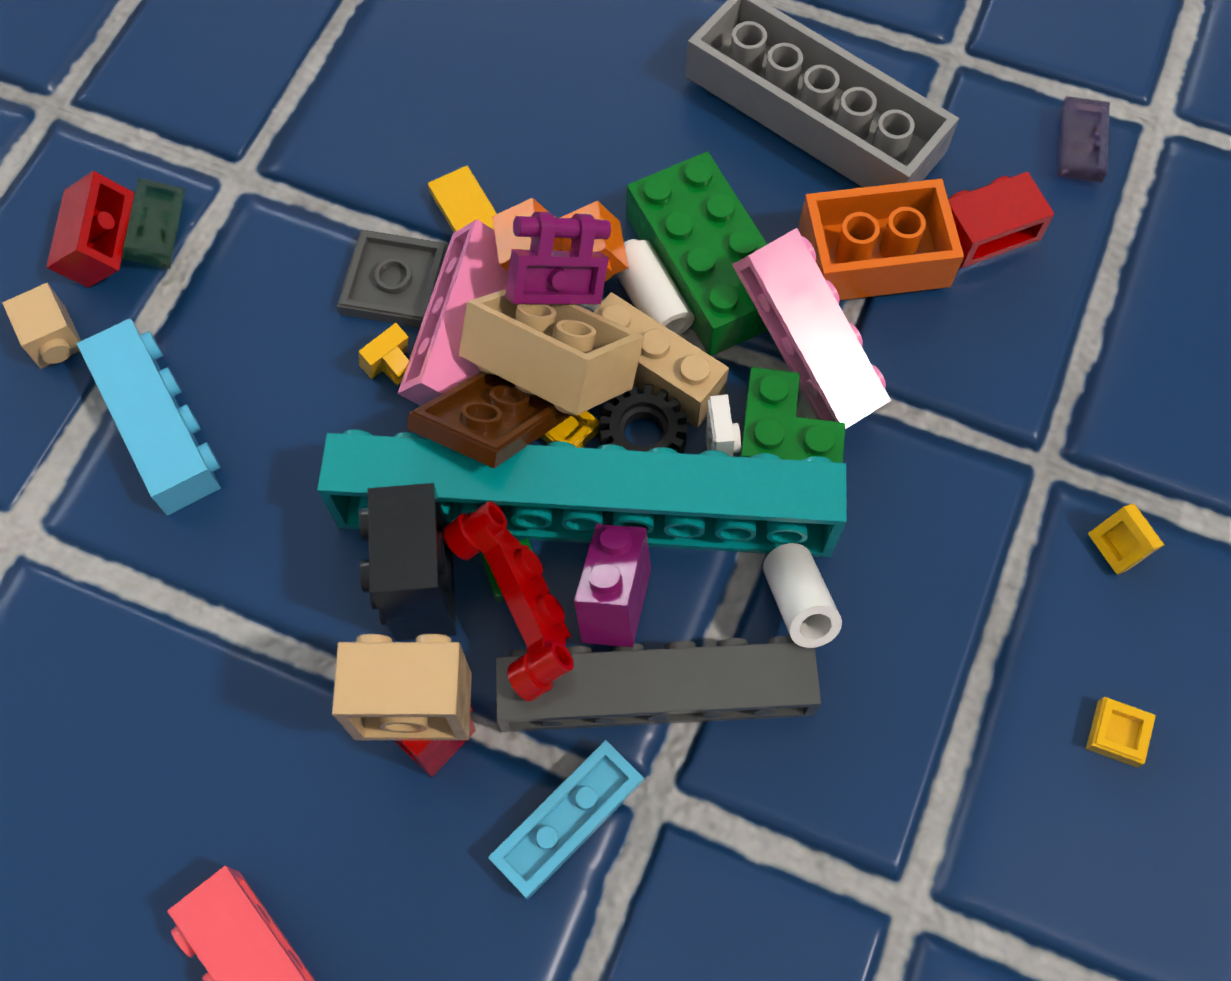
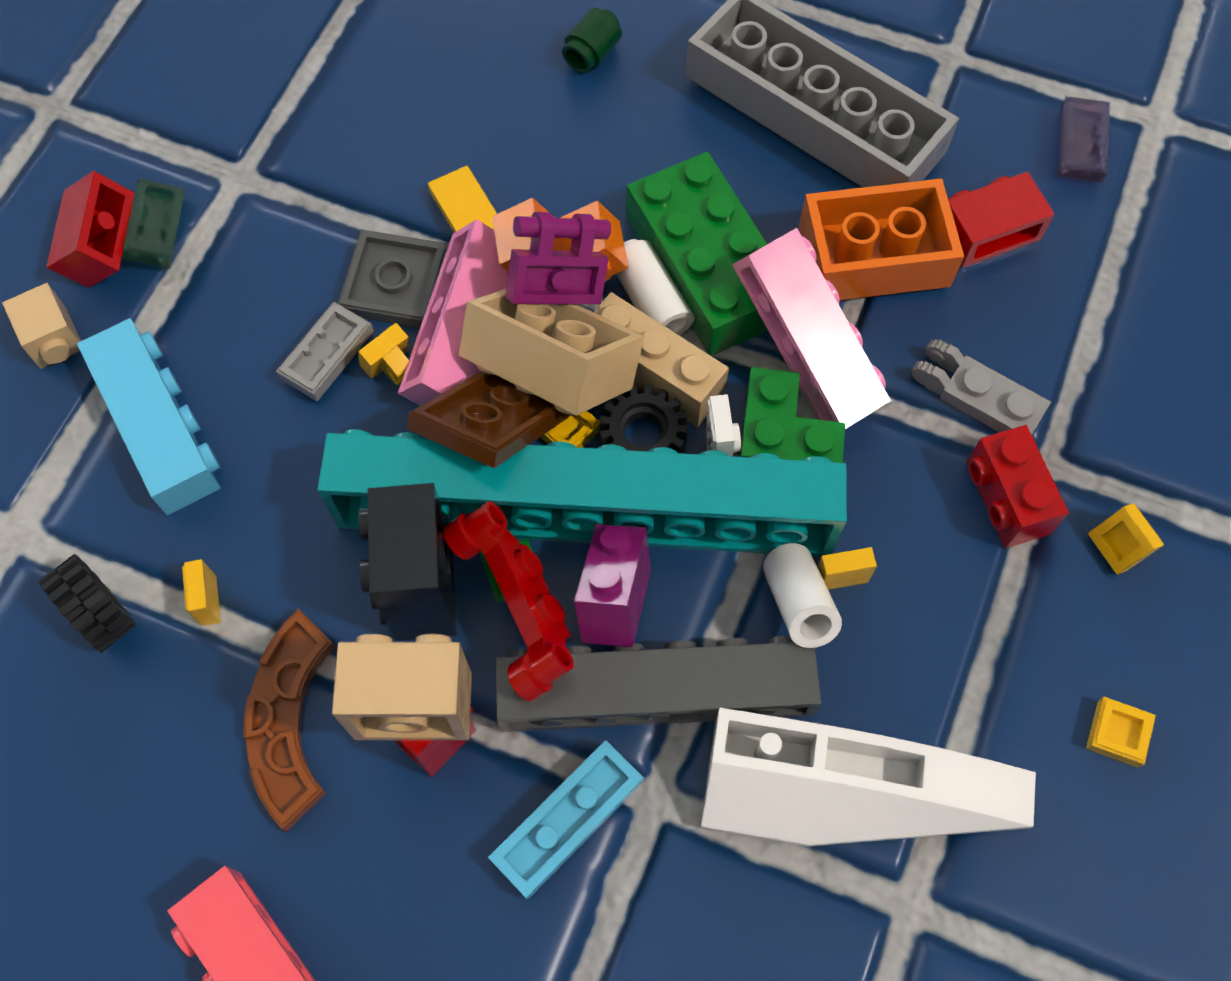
none -> black tyre [38,554,136,653]
none -> yellow tile [182,559,221,626]
none -> dark orange tile [243,608,336,832]
none -> light grey plate [276,302,374,402]
none -> dark green brick [562,8,622,73]
none -> white wedge [700,708,1036,847]
none -> yellow tile [817,547,877,590]
none -> light grey hinge [911,339,1051,435]
none -> red brick [966,424,1069,549]

